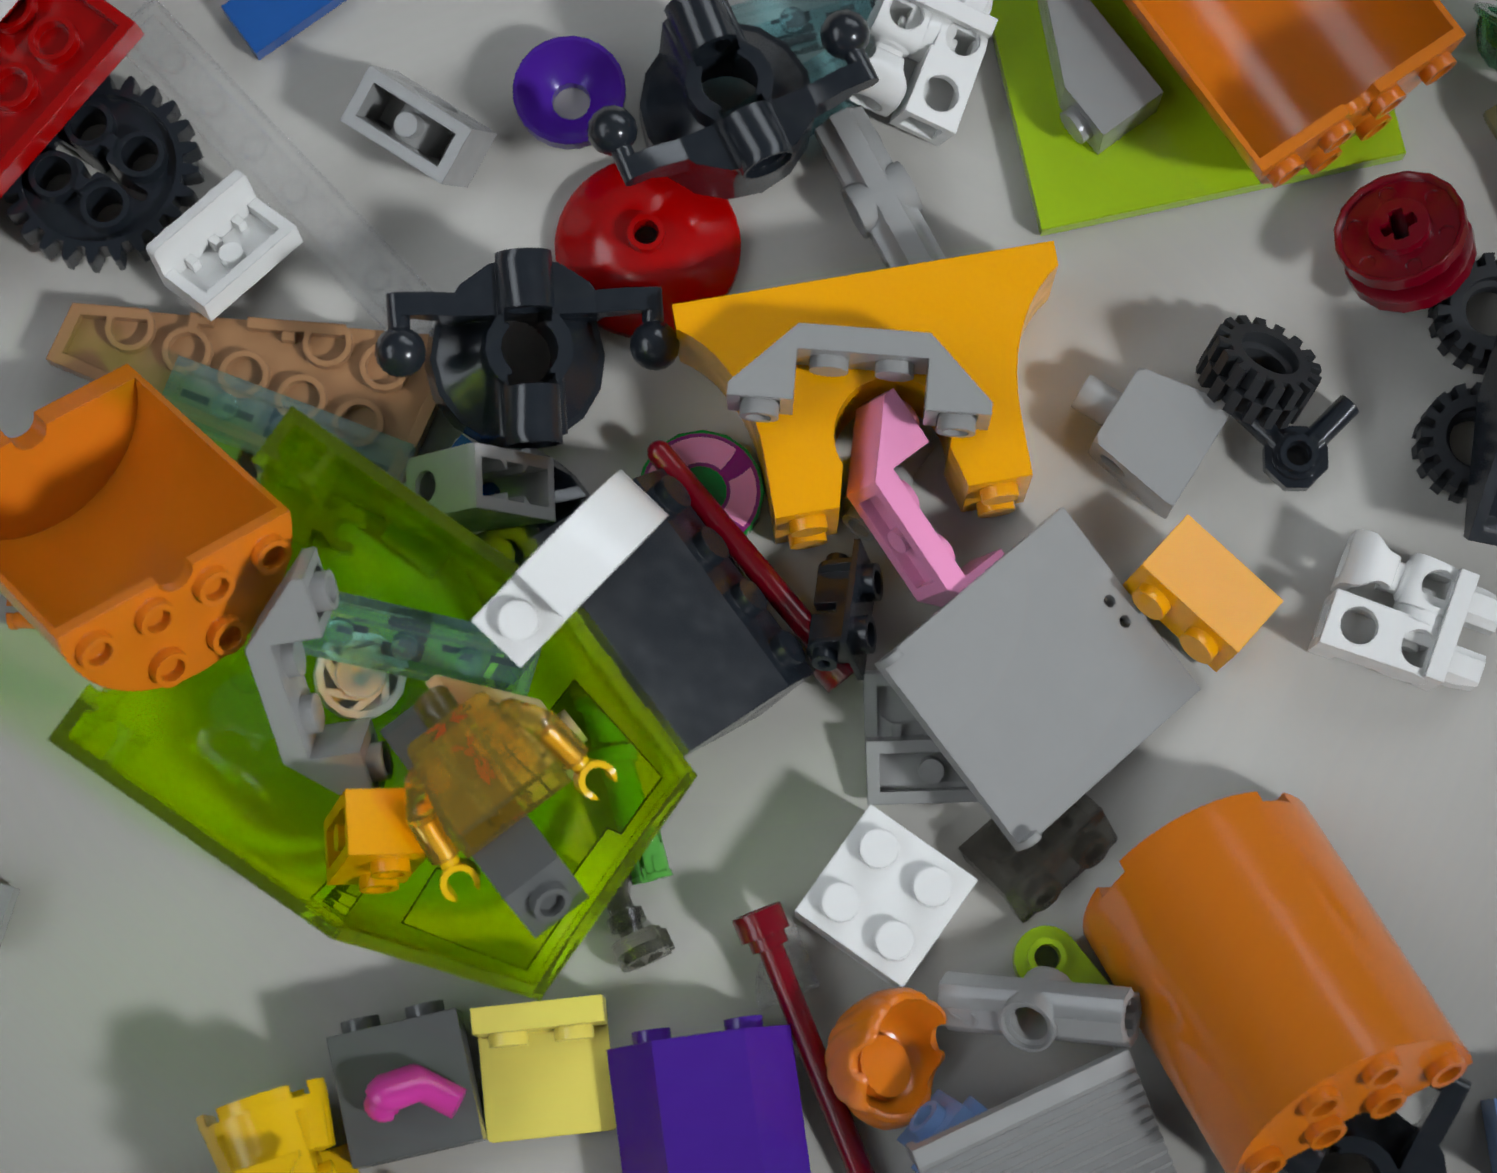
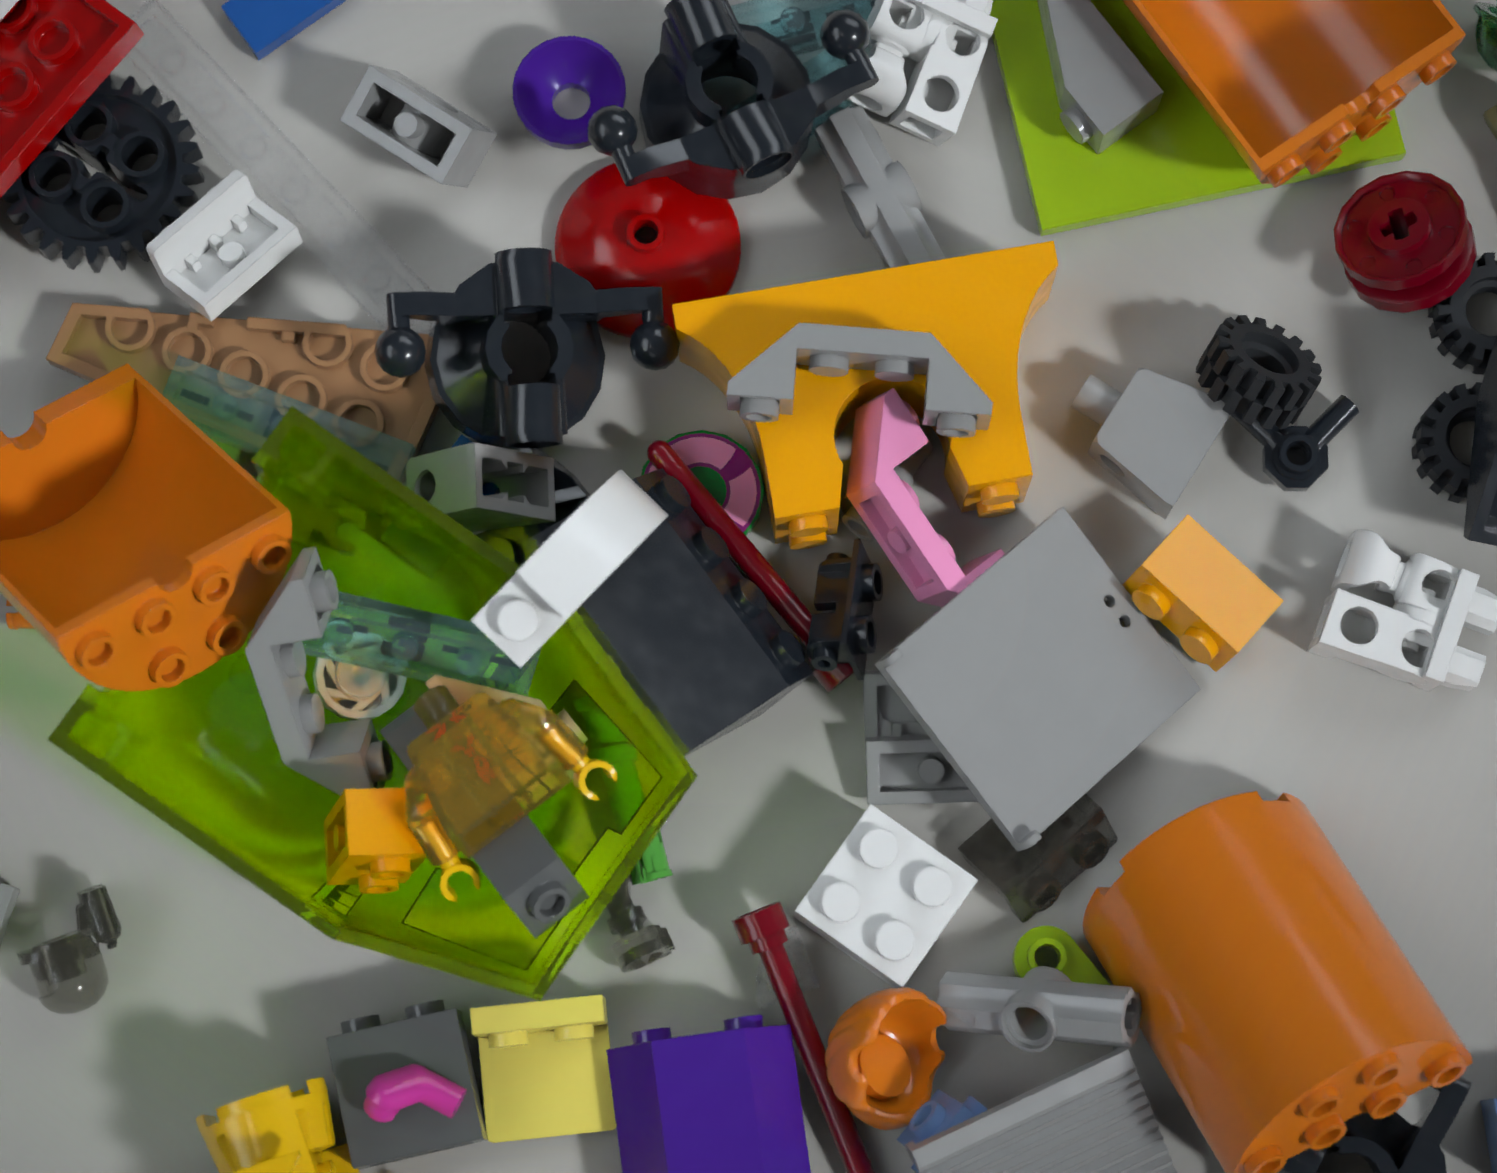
none -> clear smoke piece [16,884,122,1014]

